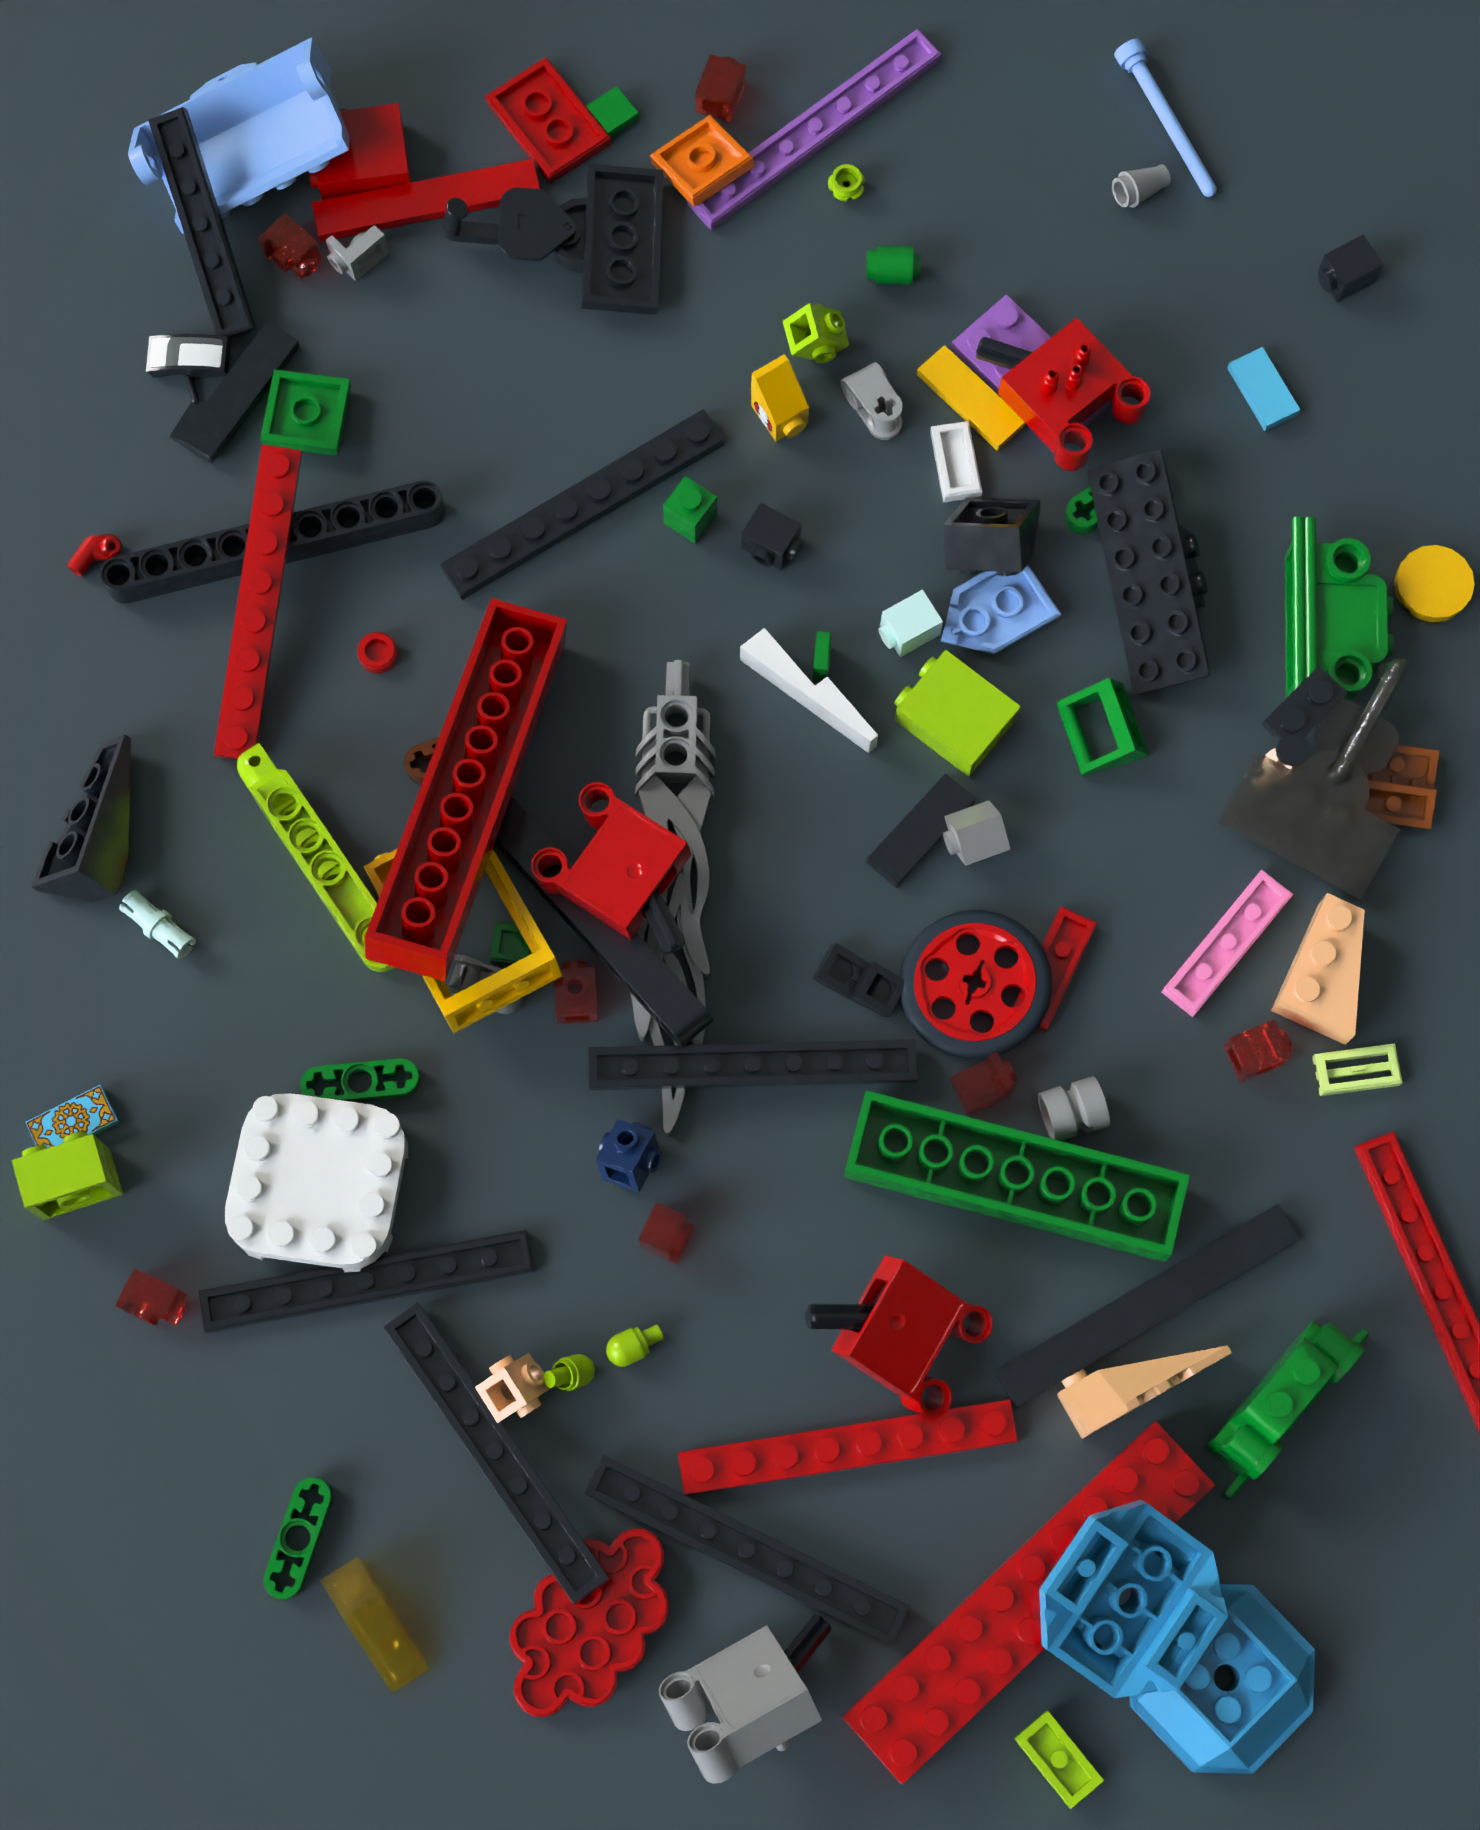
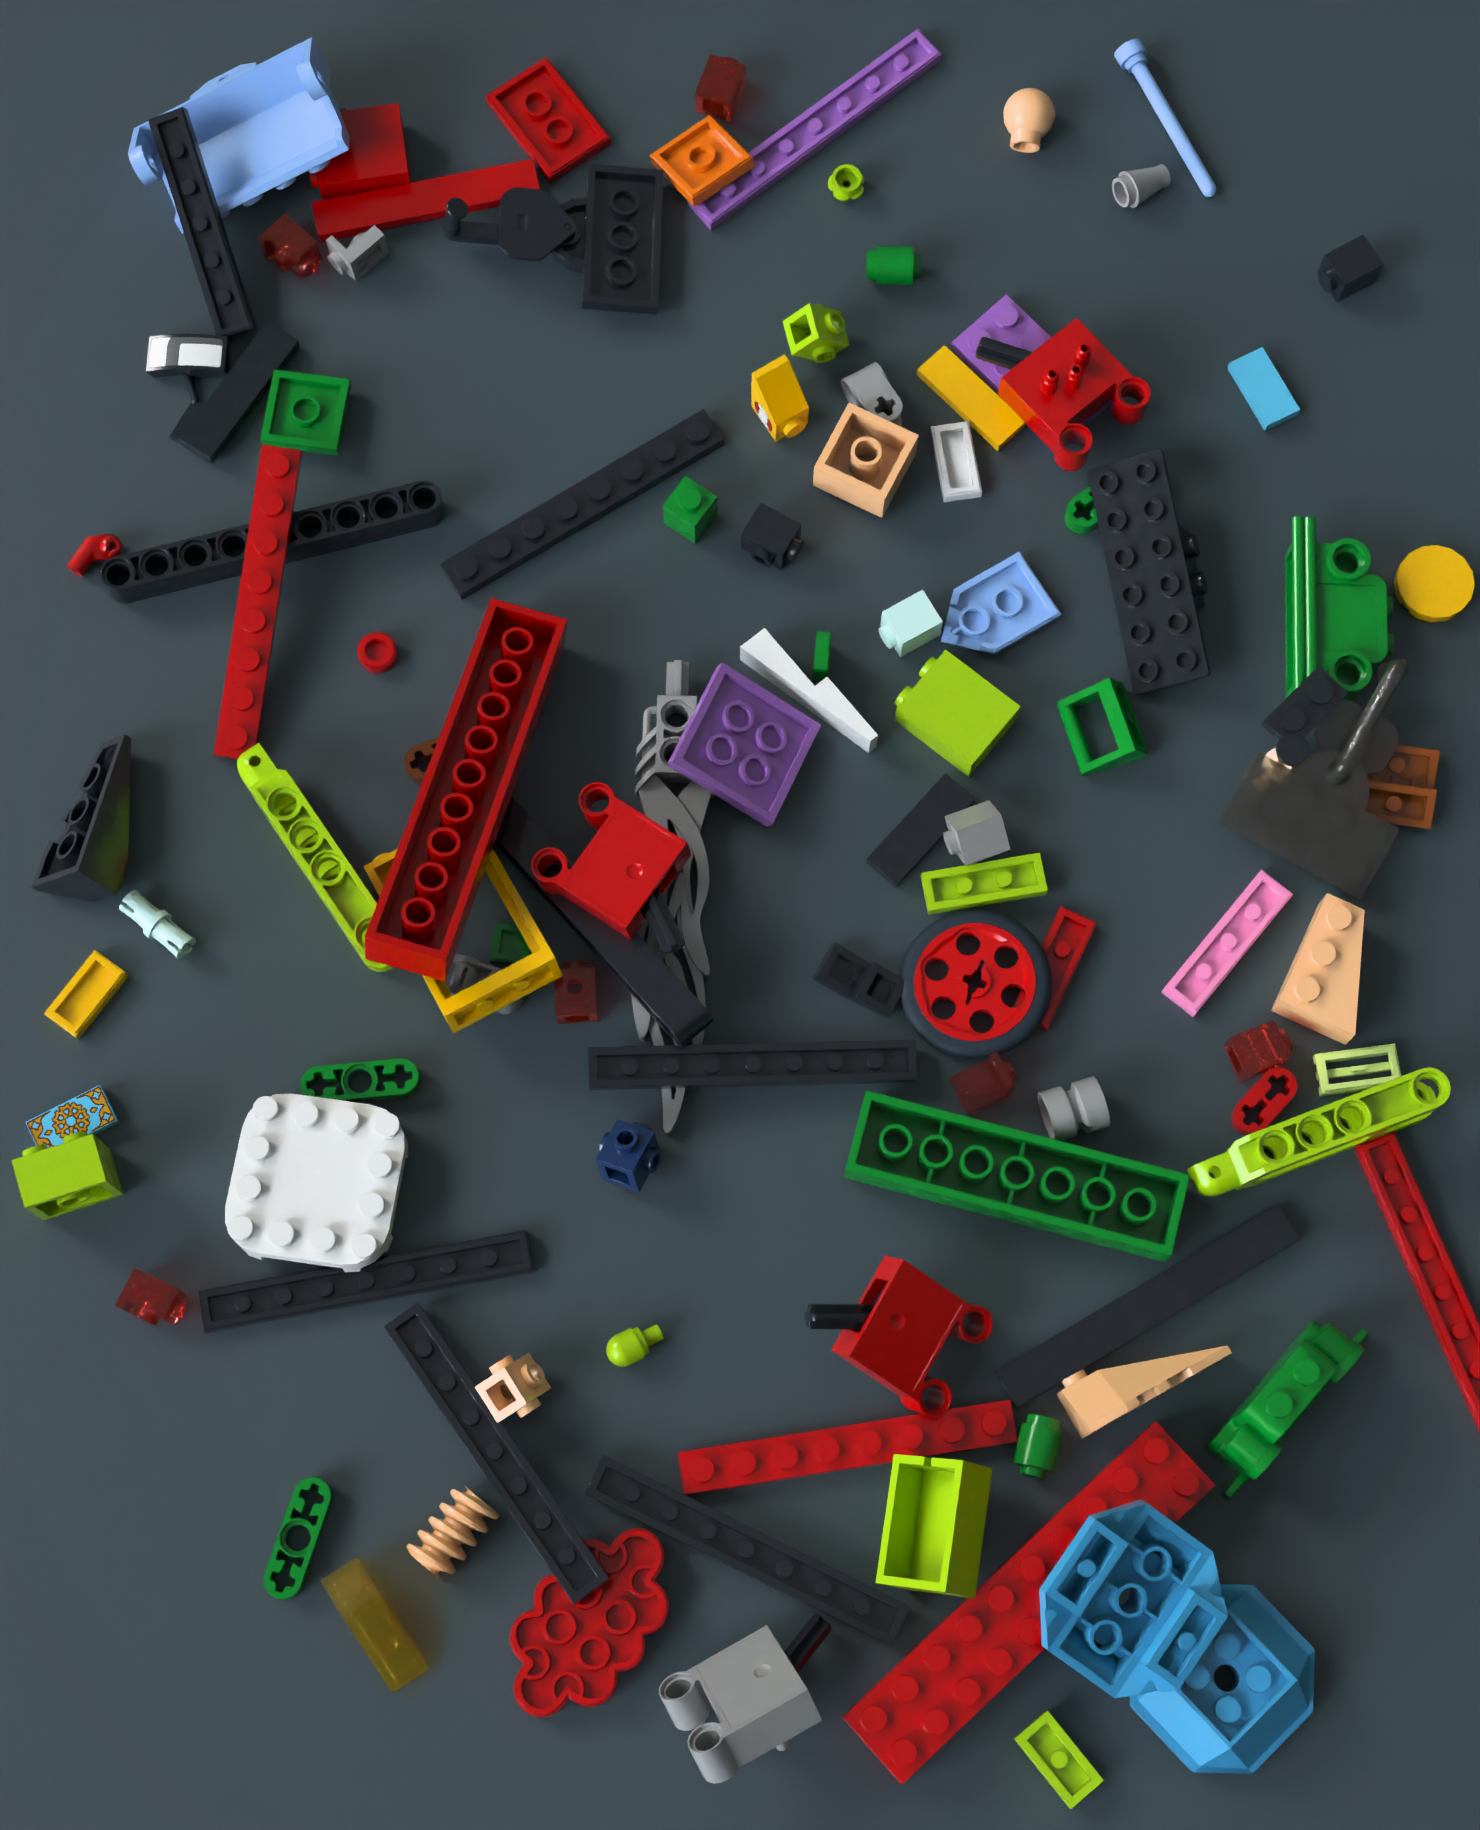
lime cylinder [543,1354,595,1391] -> none
green tile [587,86,639,138] -> none
clear red brick [638,1202,695,1264] -> none
black slope [943,498,1041,576] -> none
none -> yellow tile [44,950,129,1040]
none -> light nougat piece [406,1486,500,1581]
none -> medium lavender plate [667,662,821,827]
none -> light nougat brick [813,403,919,518]
none -> lime piece [876,1454,992,1599]
none -> lime plate [921,852,1048,915]
none -> light nougat piece [1003,88,1055,153]
none -> green brick [1013,1414,1063,1479]
none -> lime piece [1187,1067,1451,1197]
none -> red beam [1231,1067,1298,1136]

